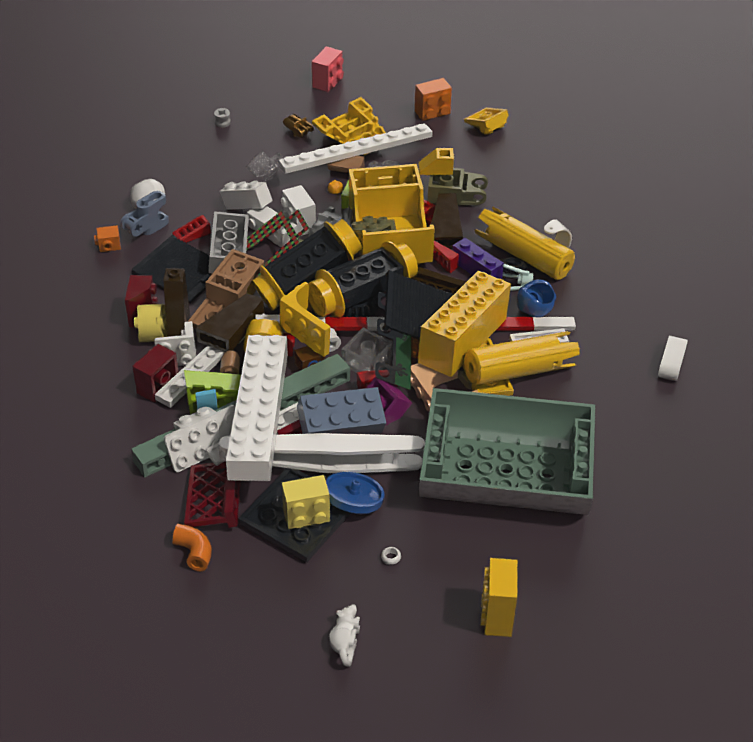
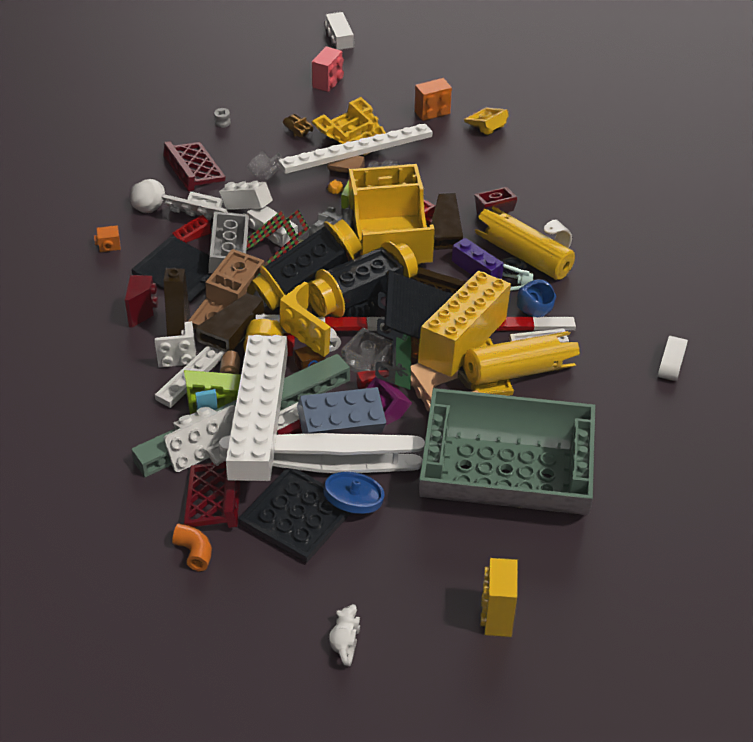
sand blue piece [120,191,169,236] -> none
dark red brick [132,344,178,403] -> none
light yellow brick [134,304,167,342] -> none
white brick [281,185,316,236] -> none
light yellow brick [282,475,330,529] -> none
olive bracket [350,216,396,234] -> none
white piece [381,547,401,565] -> none
yellow slope [419,148,454,175] -> none
olive brick [428,168,488,205] -> none
red slope [433,241,459,273] -> none
none -> white bracket [161,191,228,220]
none -> dark red fence [163,141,226,191]
none -> white brick [324,12,354,50]
none -> dark red slope [474,187,517,215]

